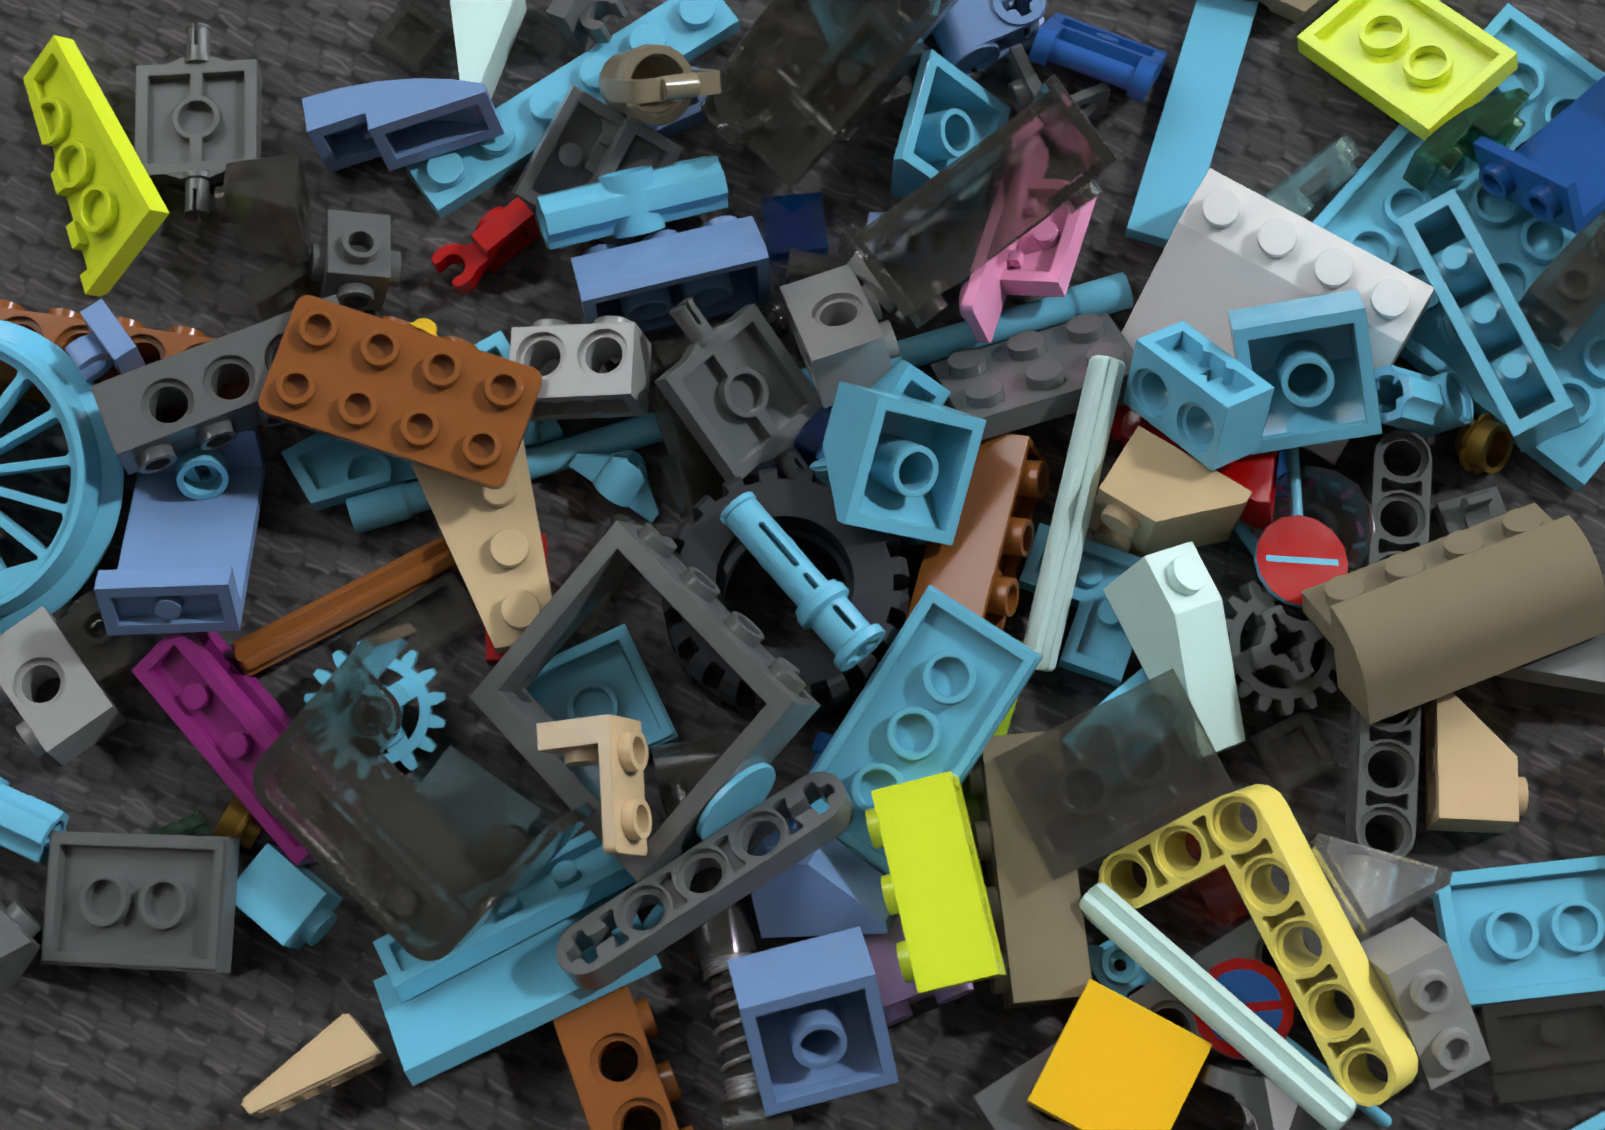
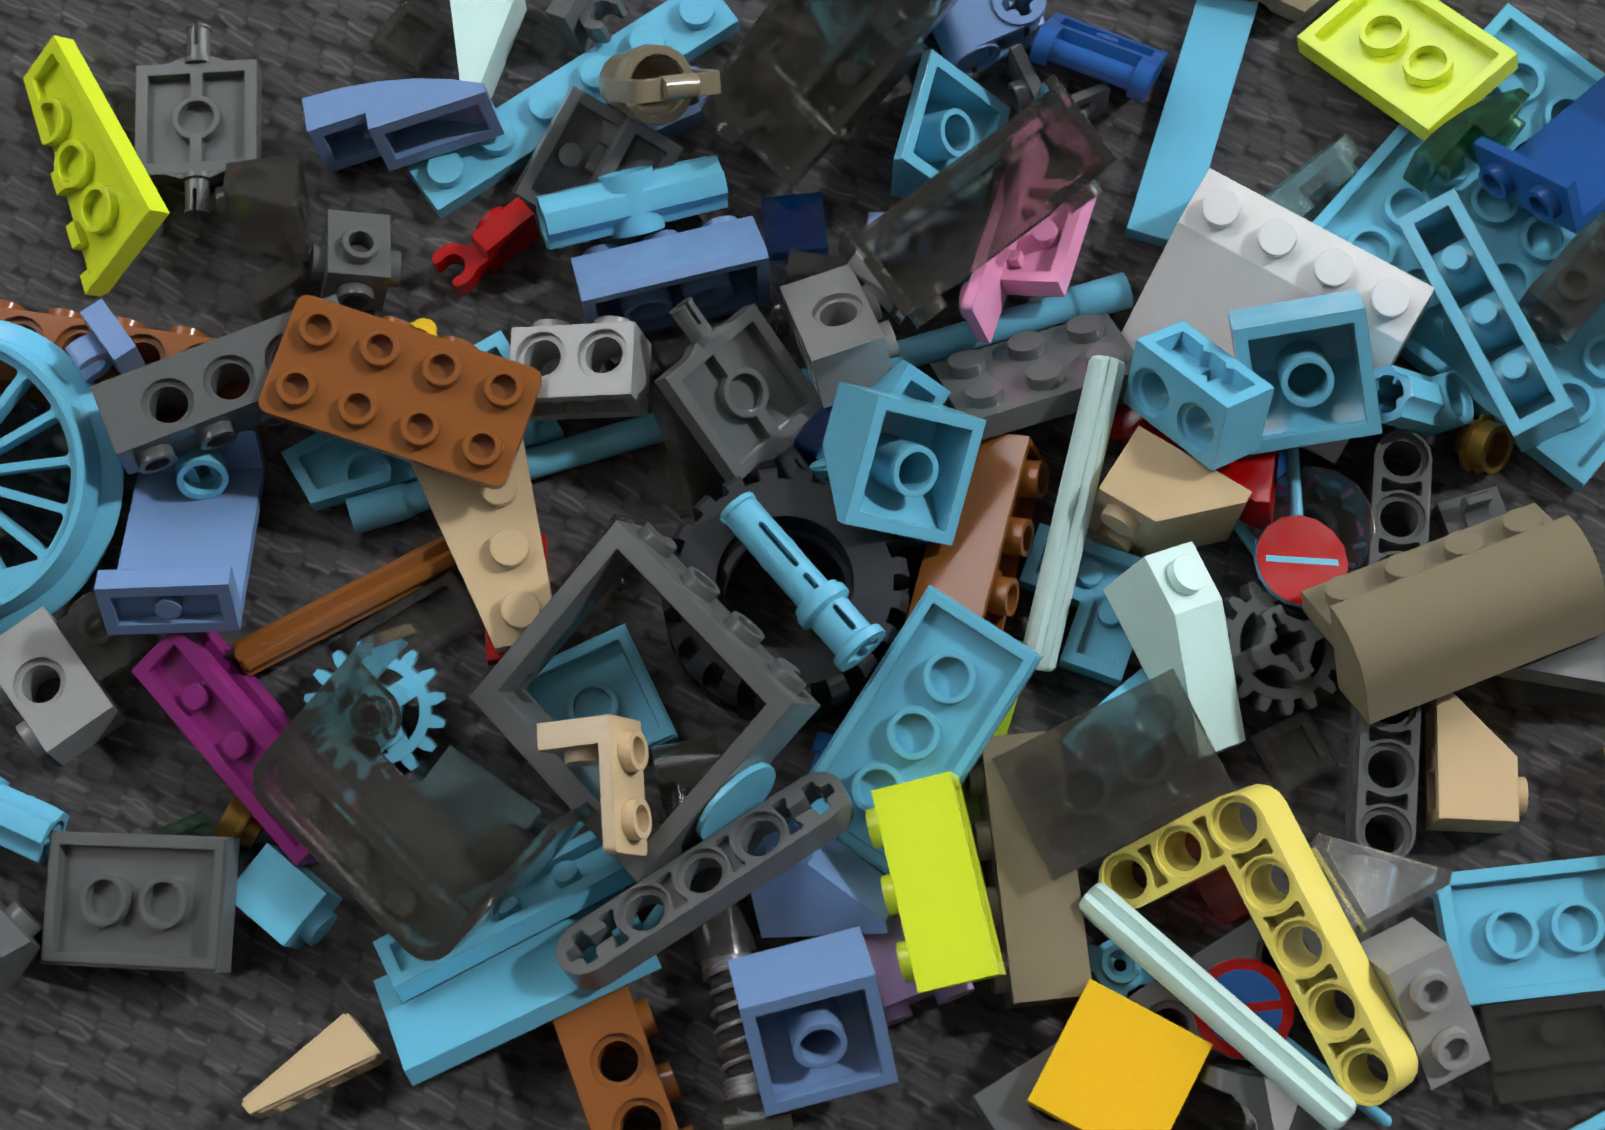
medium azure piece [569,450,660,523] -> none

